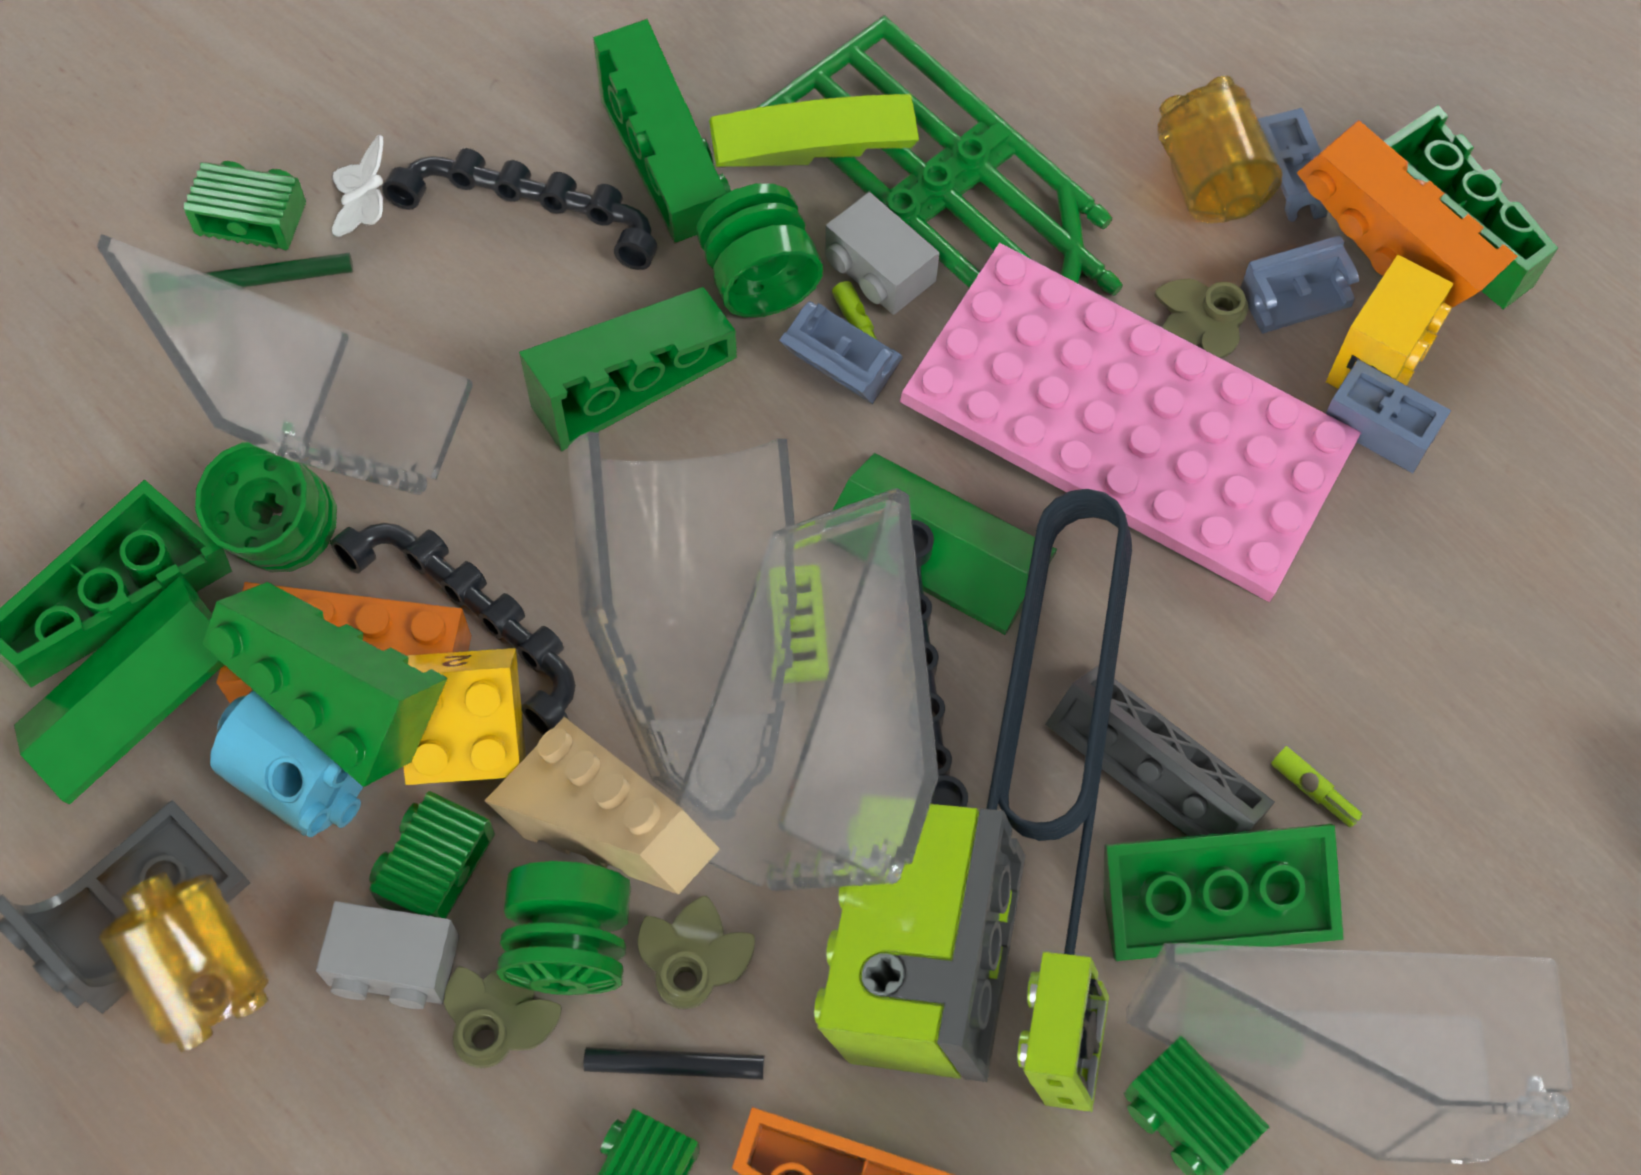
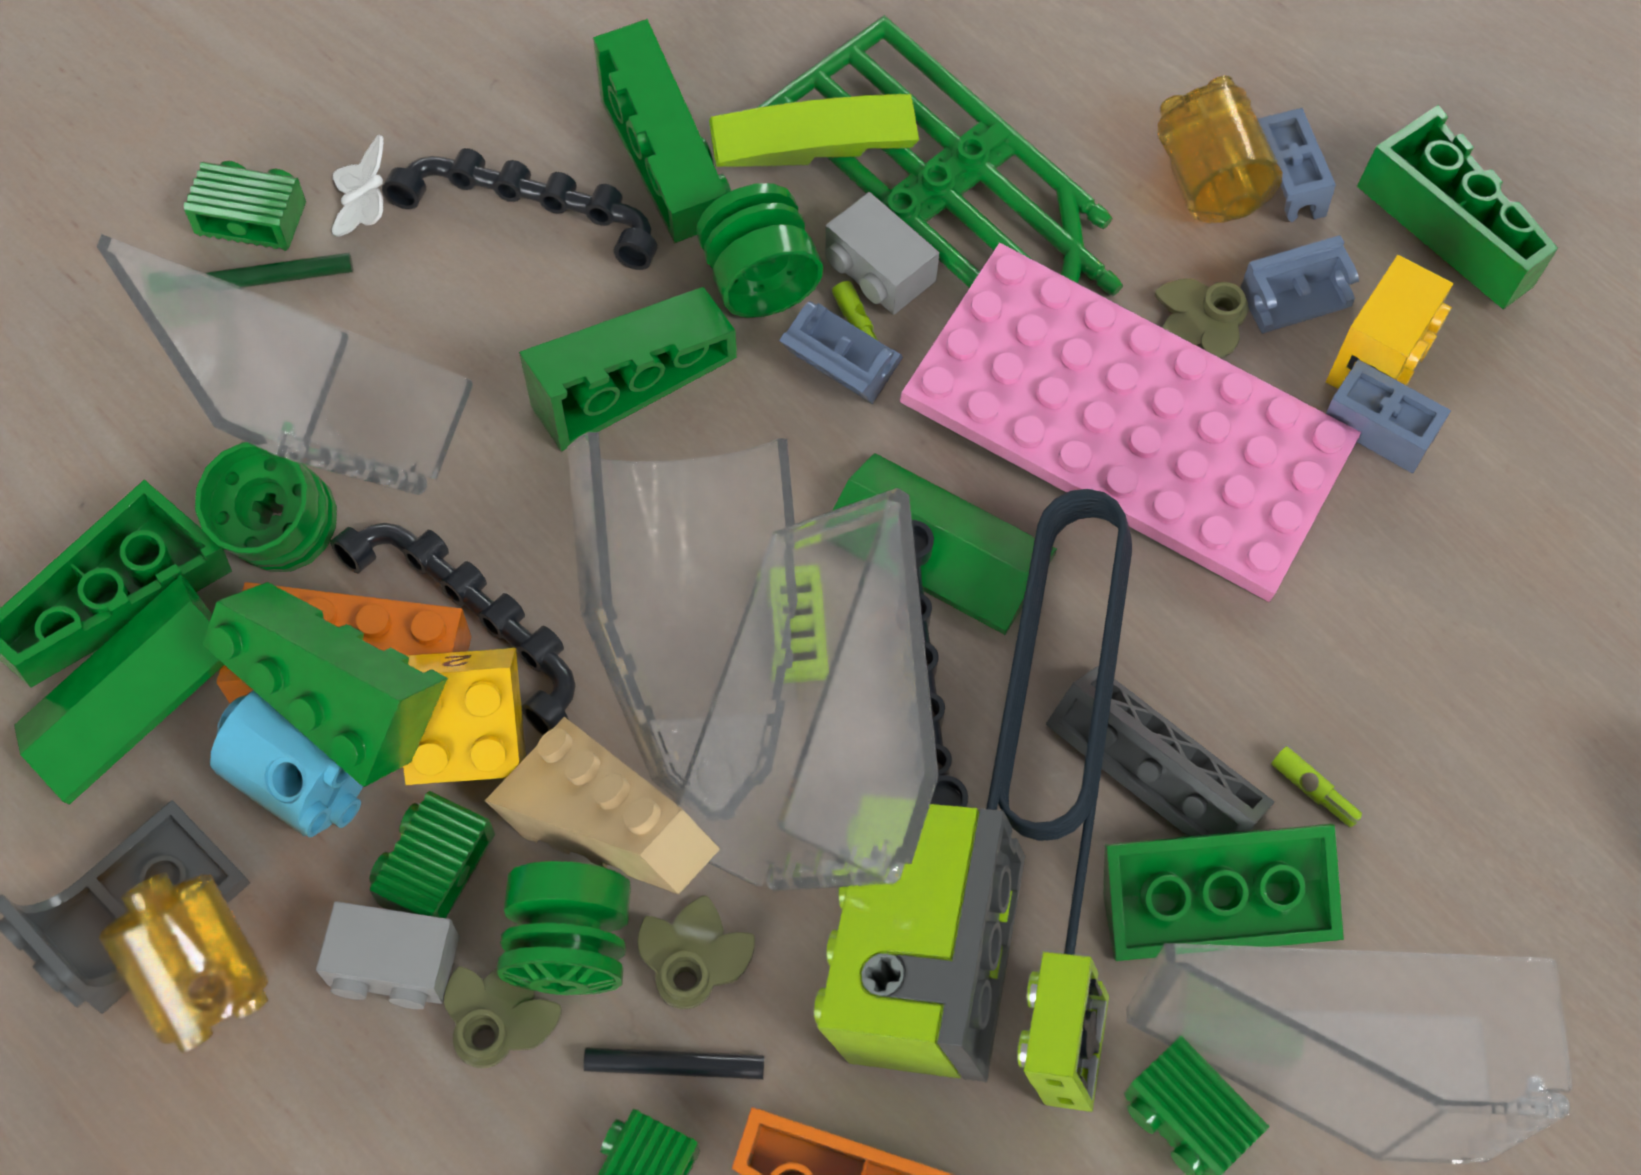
orange wedge [1297,120,1518,308] -> none

